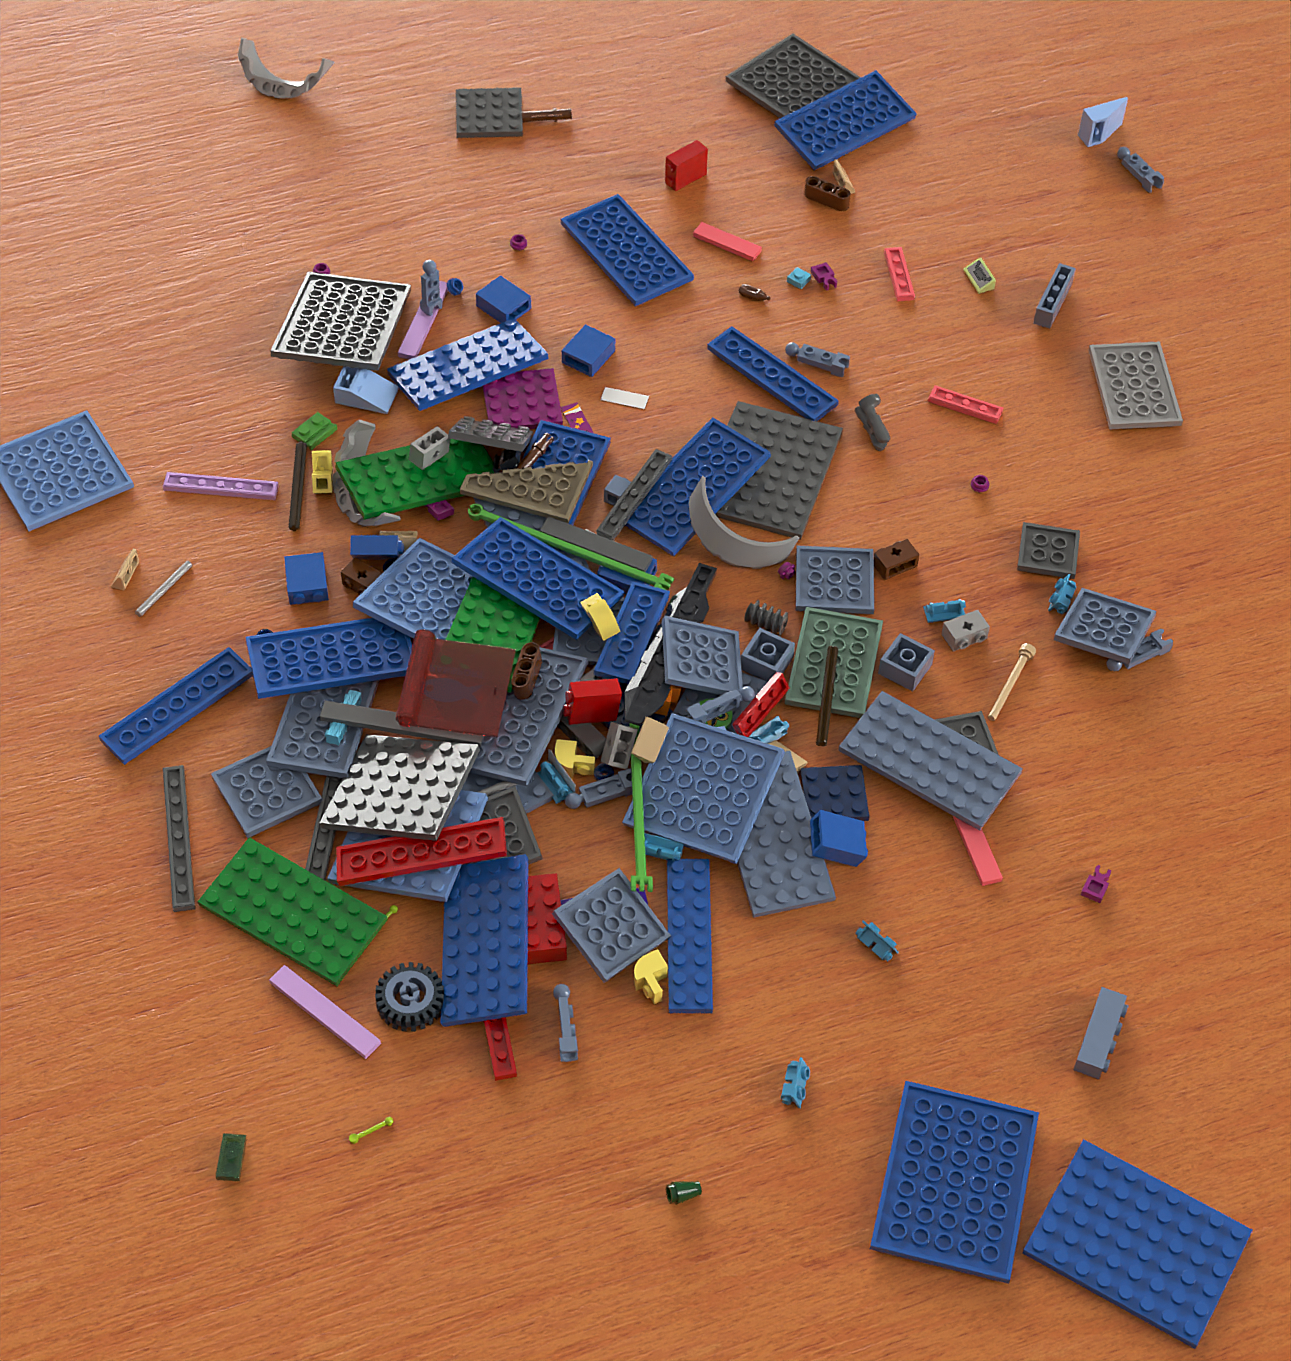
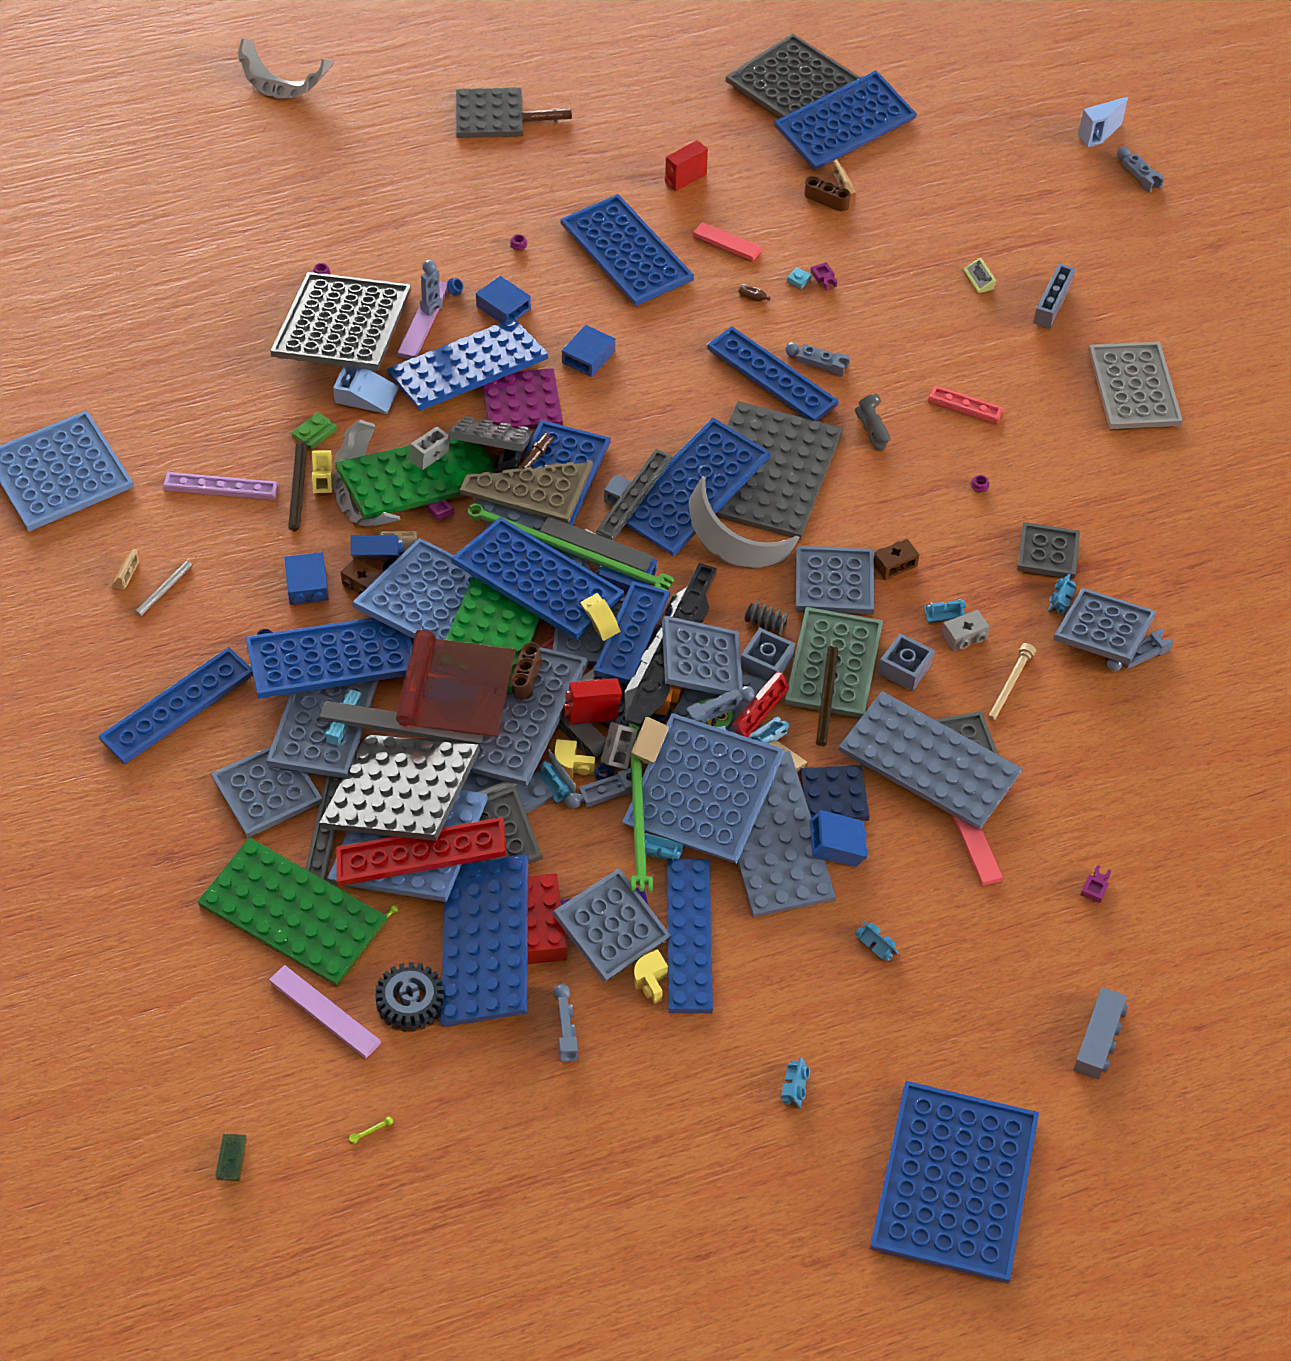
dark grey tile [163,765,195,912] -> none
red plate [484,1017,517,1081] -> none
magenta sticker [560,402,594,433] -> none
white sticker [601,387,649,409] -> none
dark green cone [666,1181,702,1205] -> none
magenta plate [778,562,795,579] -> none
coral tile [884,247,915,301] -> none
blue plate [1022,1139,1253,1349] -> none

